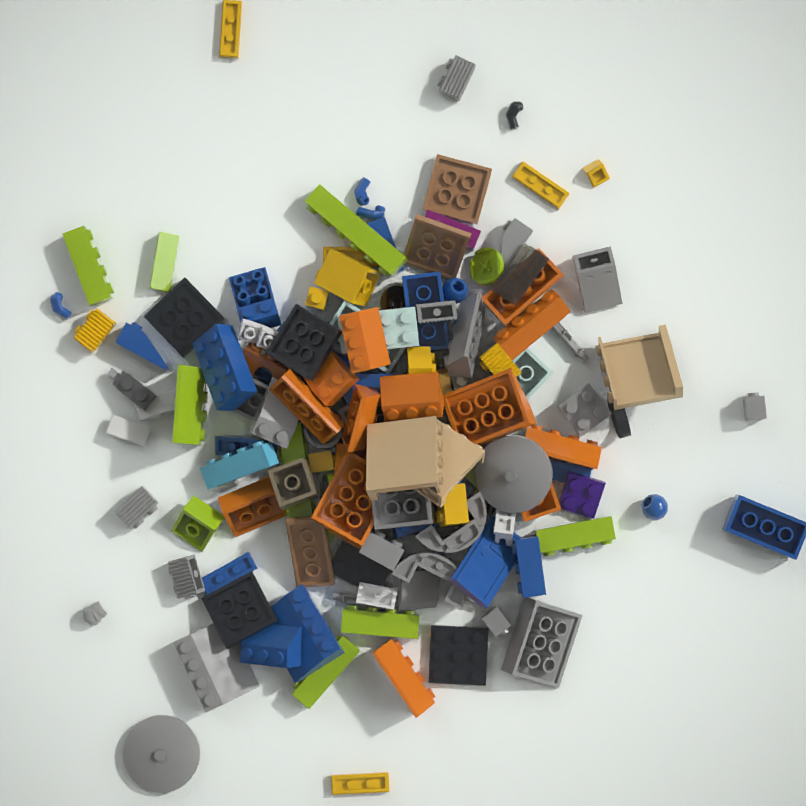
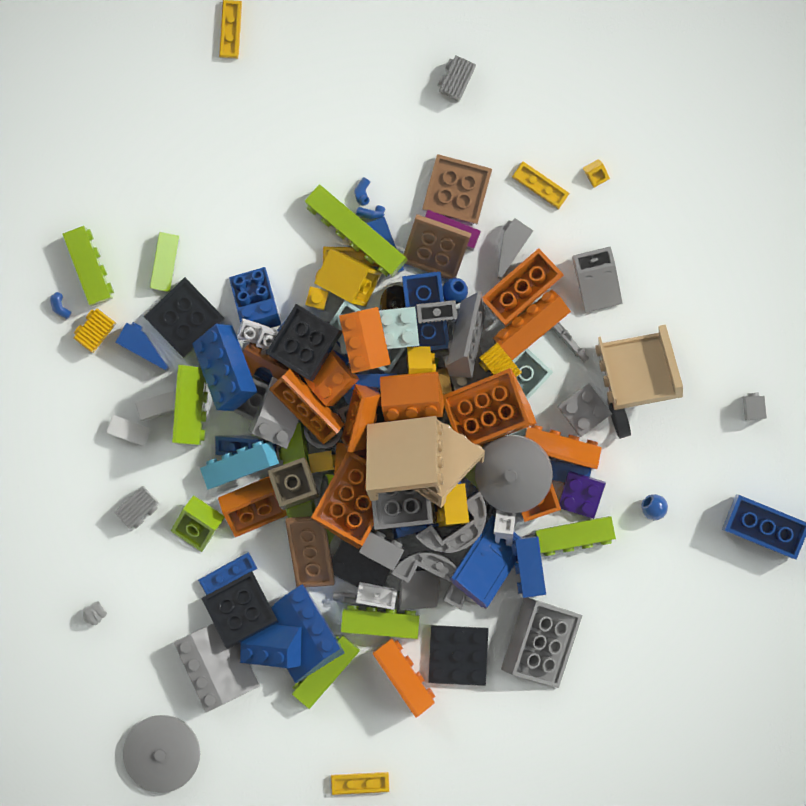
dark grey hinge [107,368,157,411] -> none
light grey brick [168,554,205,599] -> none
lime tile [469,247,504,286] -> none
light grey brick [481,606,511,637] -> none
clear smoke piece [491,243,549,306] -> none
black arm [506,101,524,130] -> none

